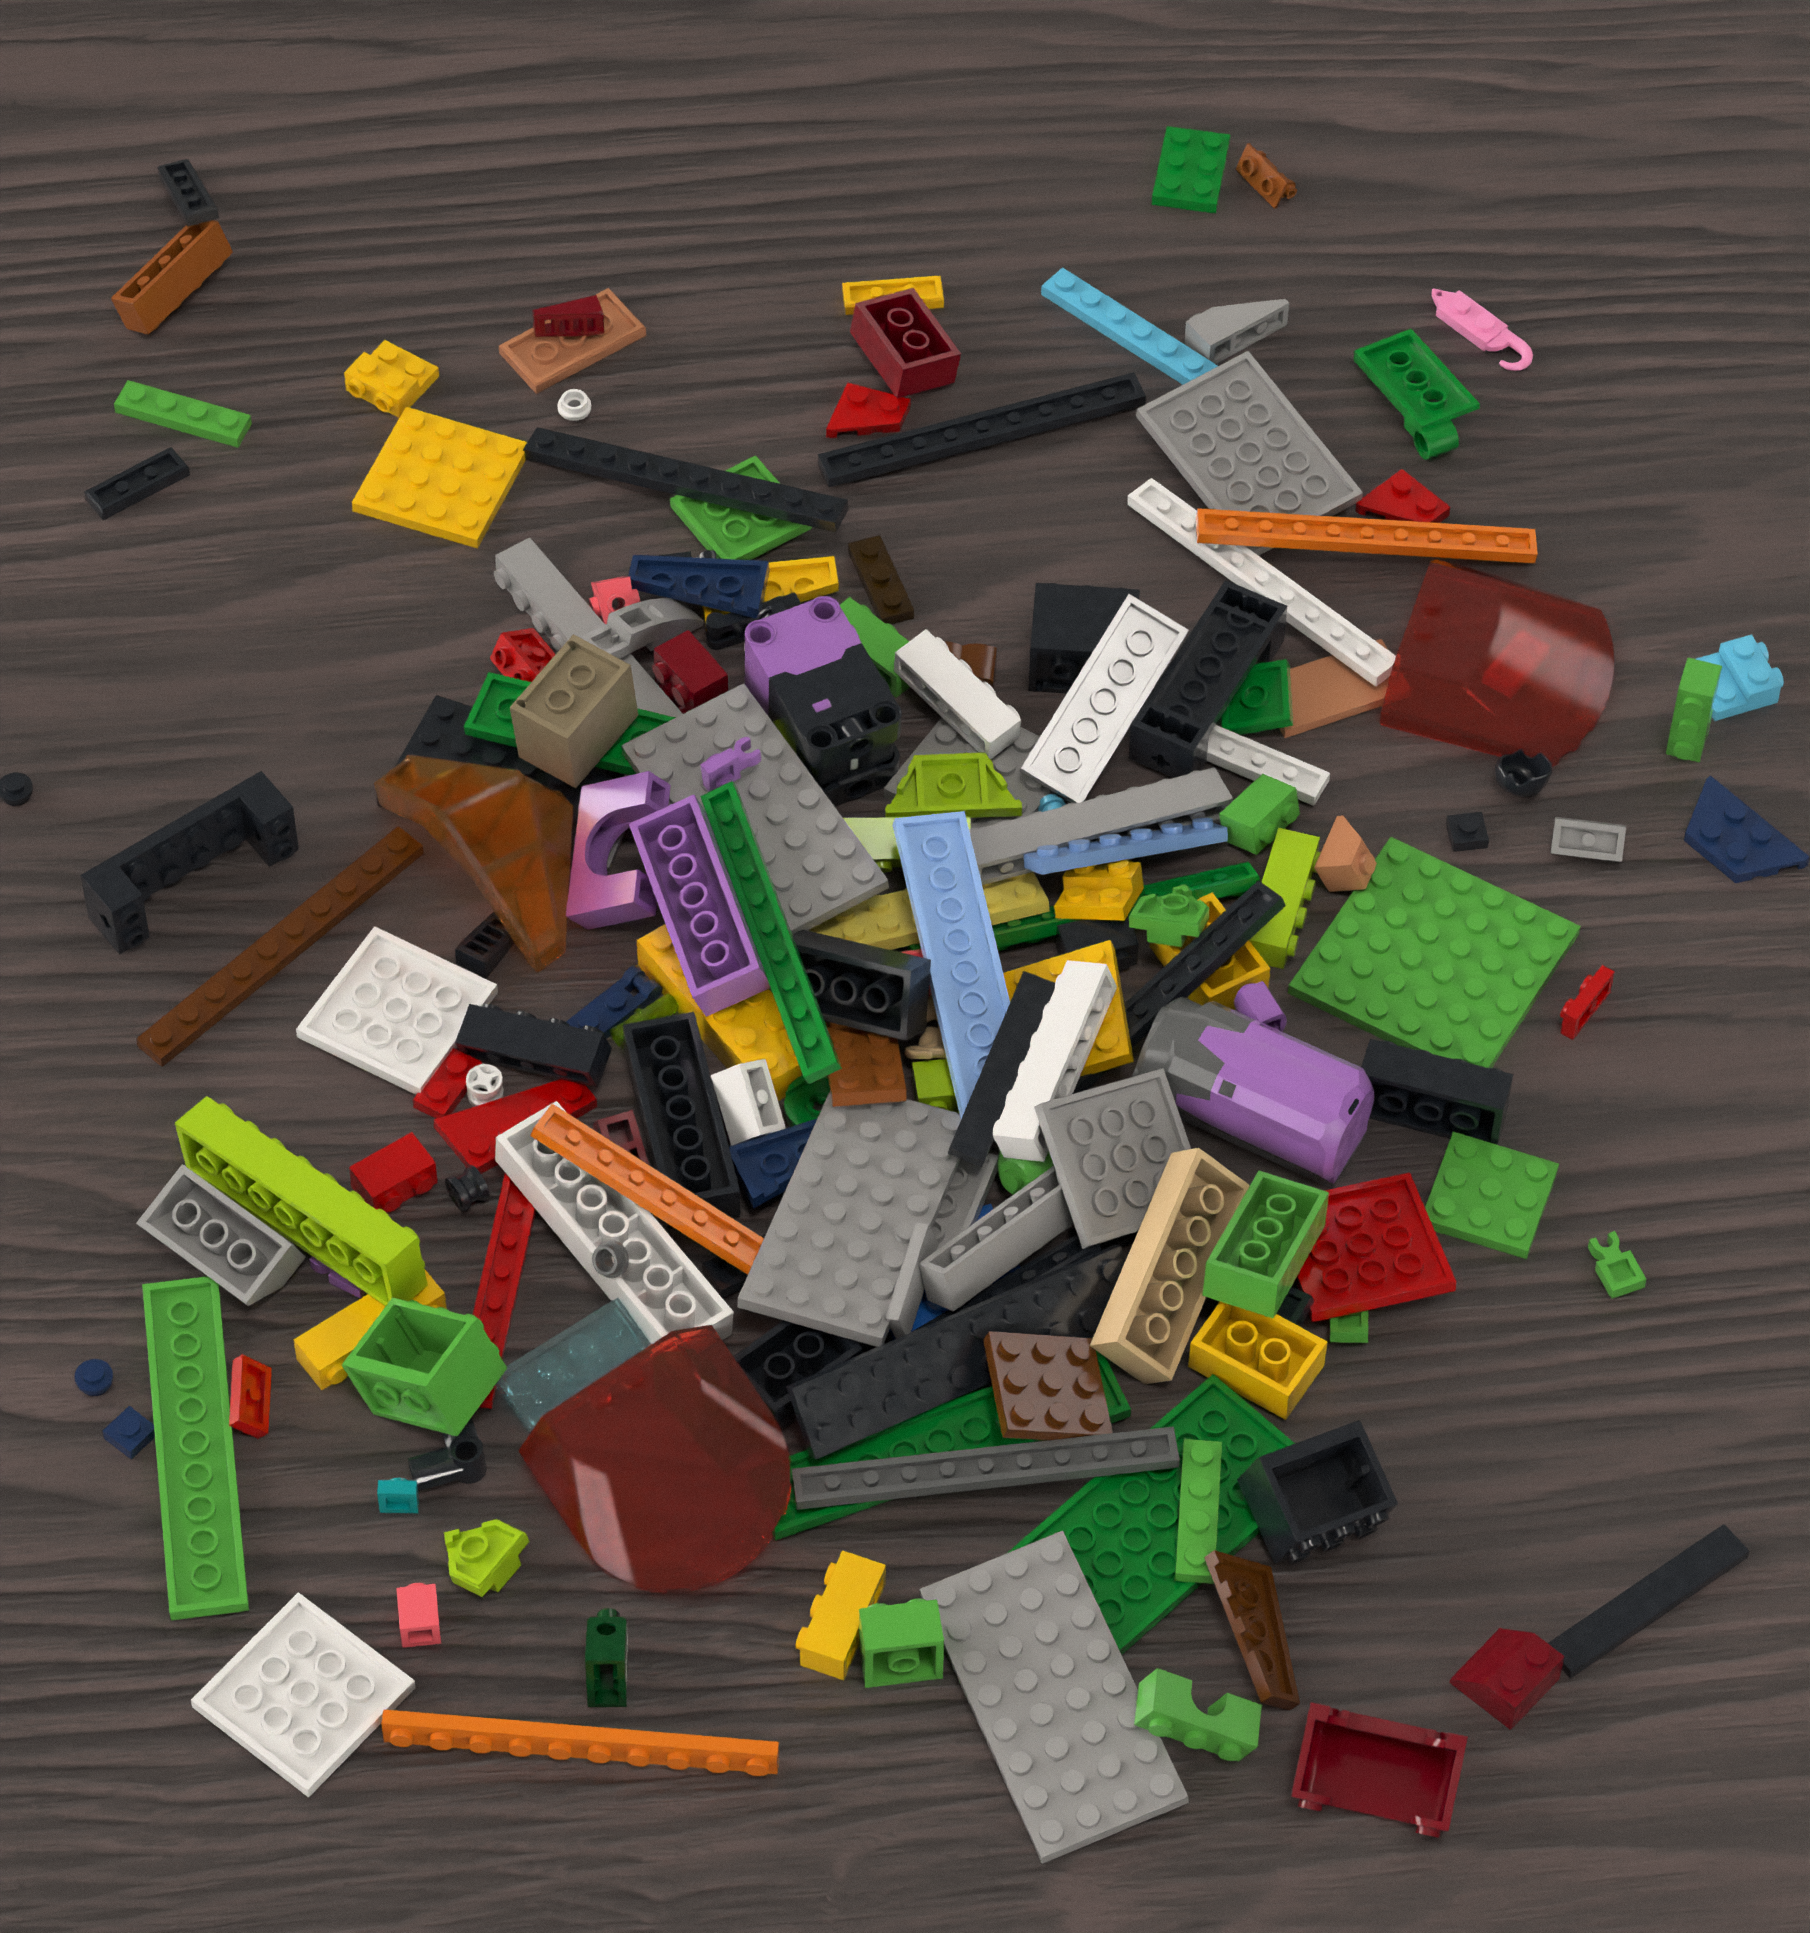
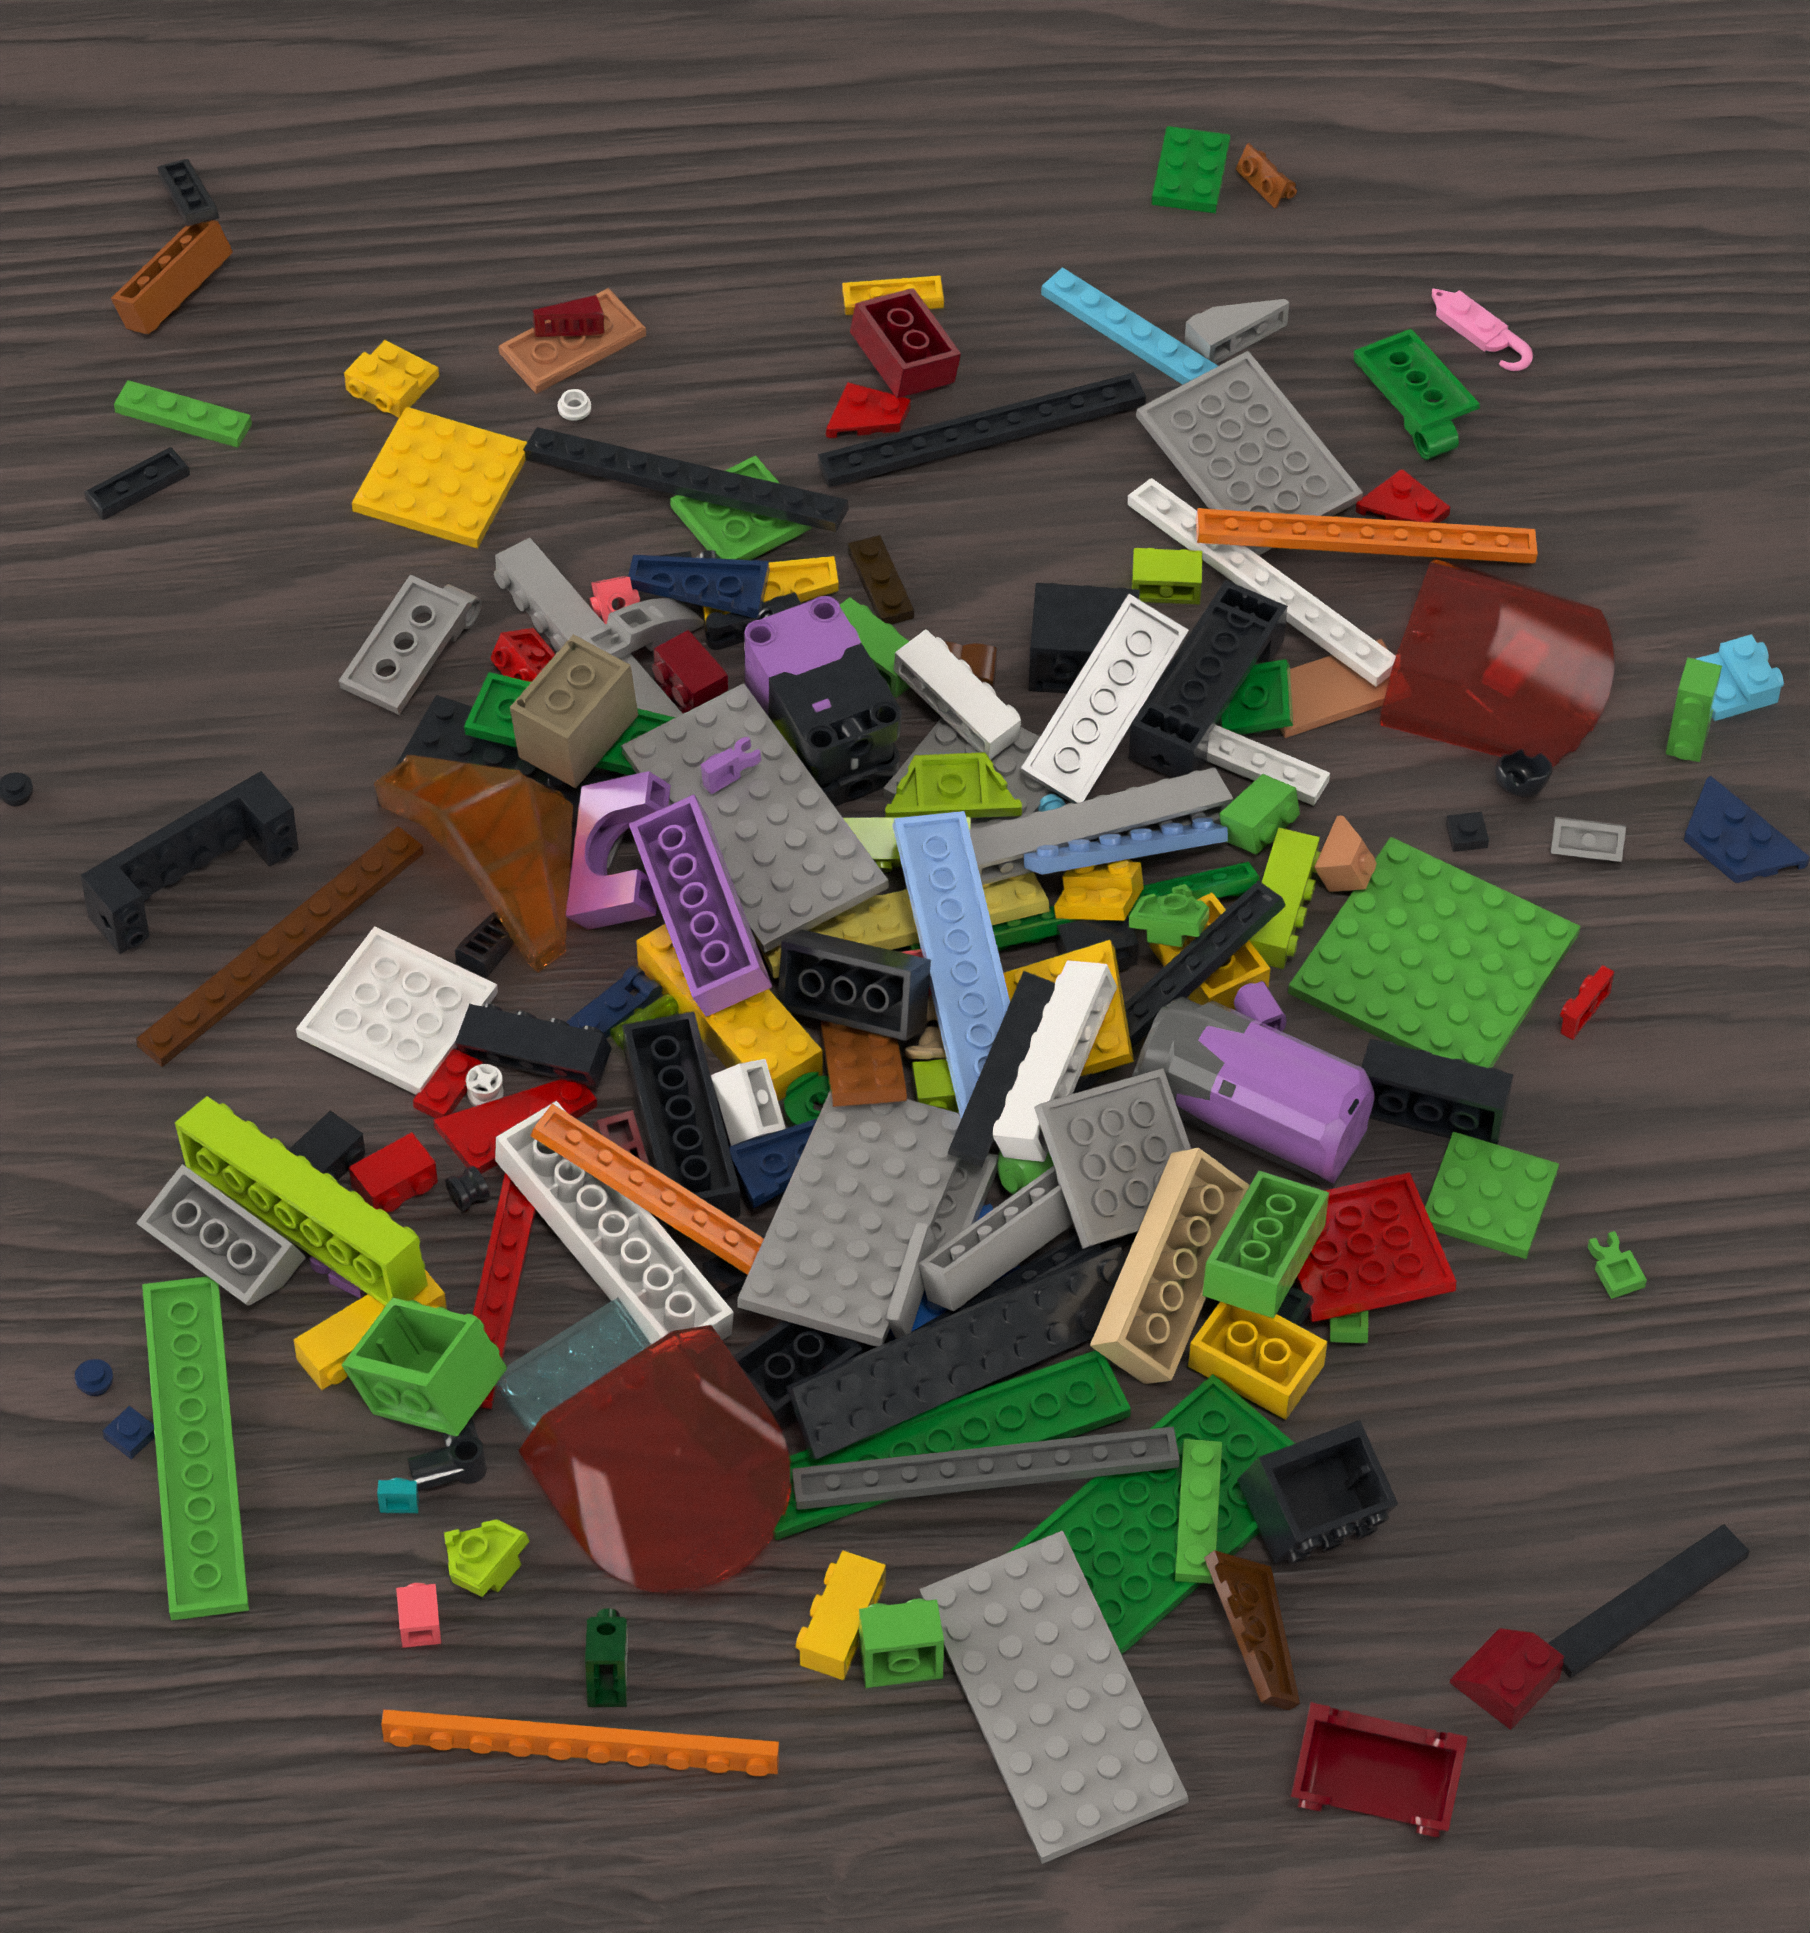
white plate [191,1592,416,1797] -> none
red plate [229,1354,272,1439] -> none
dark grey plate [592,1240,629,1278] -> none
green plate [700,781,842,1084] -> none
reddish brown plate [983,1331,1113,1440] -> none
bright green arch [1134,1668,1262,1762] -> none
none -> black brick [288,1110,366,1182]
none -> light grey hinge [338,575,482,715]
none -> lime brick [1132,548,1202,605]

